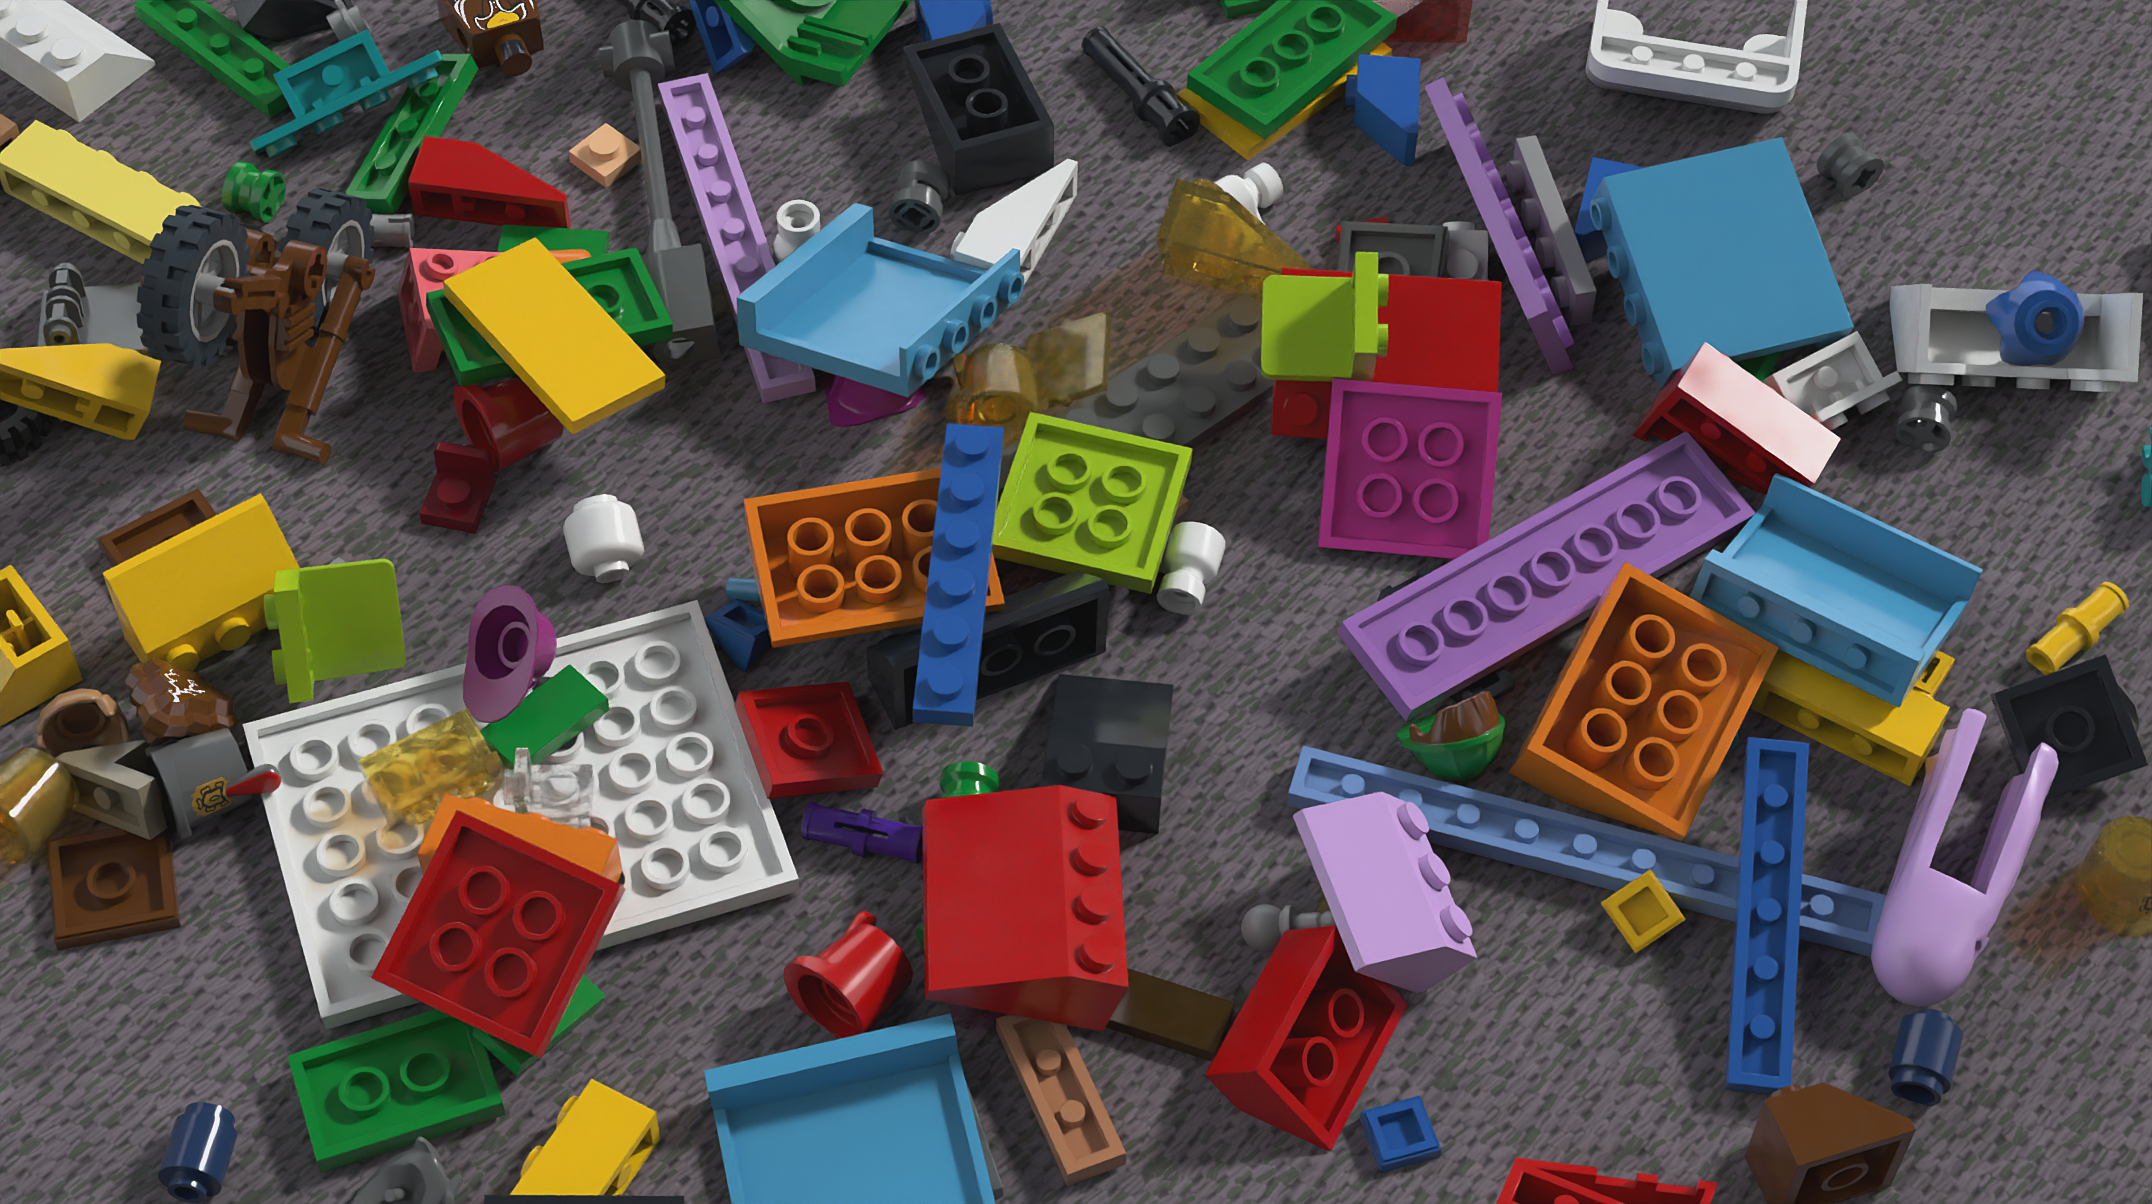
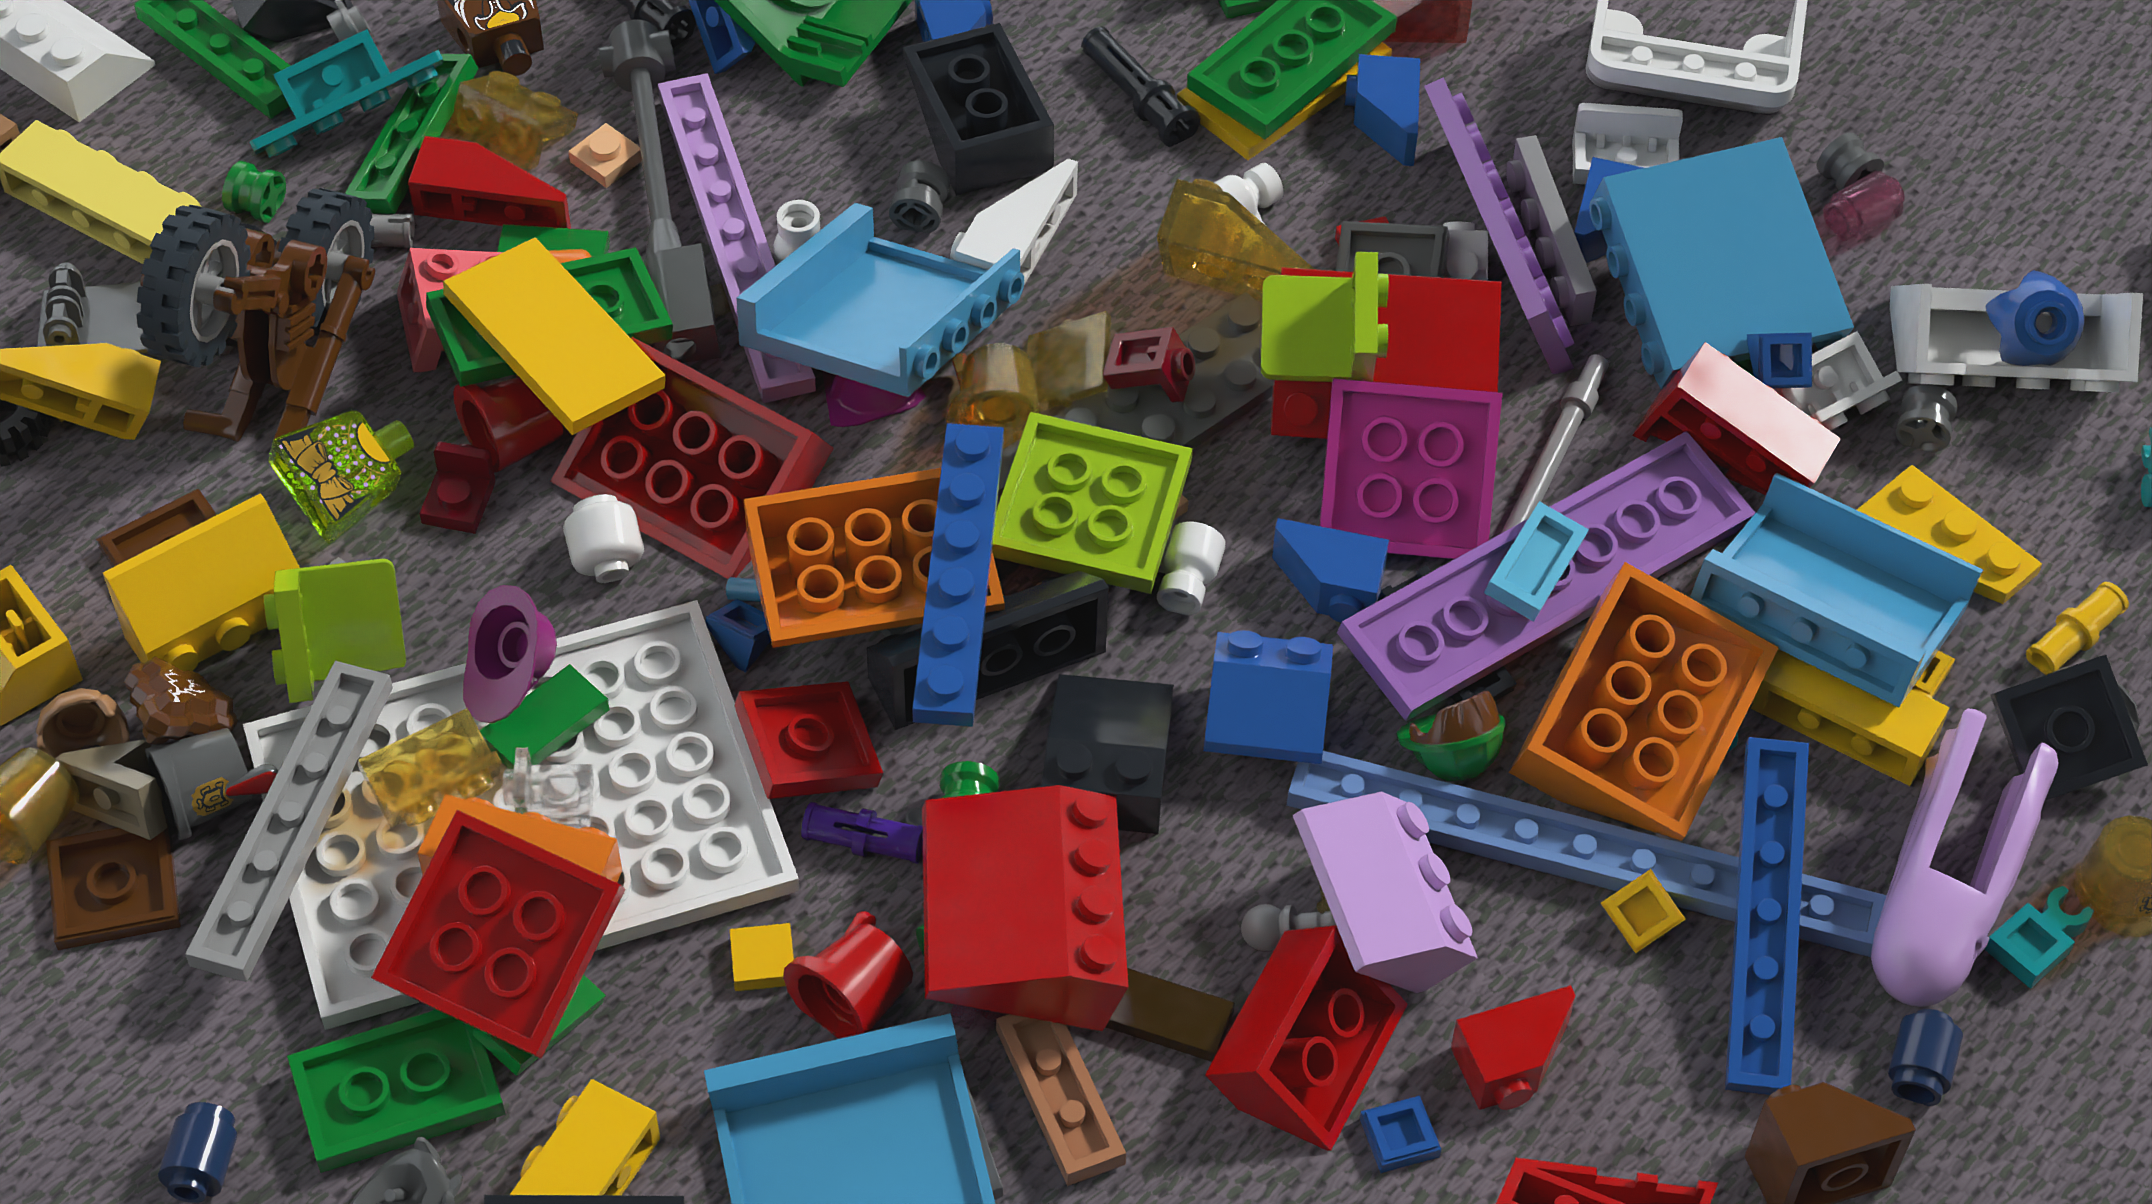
none -> light grey plate [185,661,393,982]
none -> clear neon green torso [268,410,414,544]
none -> clear yellow bracket [450,71,579,170]
none -> red slope [550,337,834,579]
none -> yellow tile [729,923,794,991]
none -> dark red bracket [1102,327,1195,403]
none -> blue slope [1203,630,1333,764]
none -> blue slope [1272,518,1389,623]
none -> red slope [1451,985,1576,1110]
none -> medium azure tile [1484,501,1589,622]
none -> light grey bar [1501,354,1609,533]
none -> white bracket [1572,103,1683,184]
none -> blue slope [1747,332,1812,388]
none -> clear pink brick [1823,171,1905,241]
none -> yellow wing [1857,465,2042,604]
none -> teal plate [1984,886,2094,989]

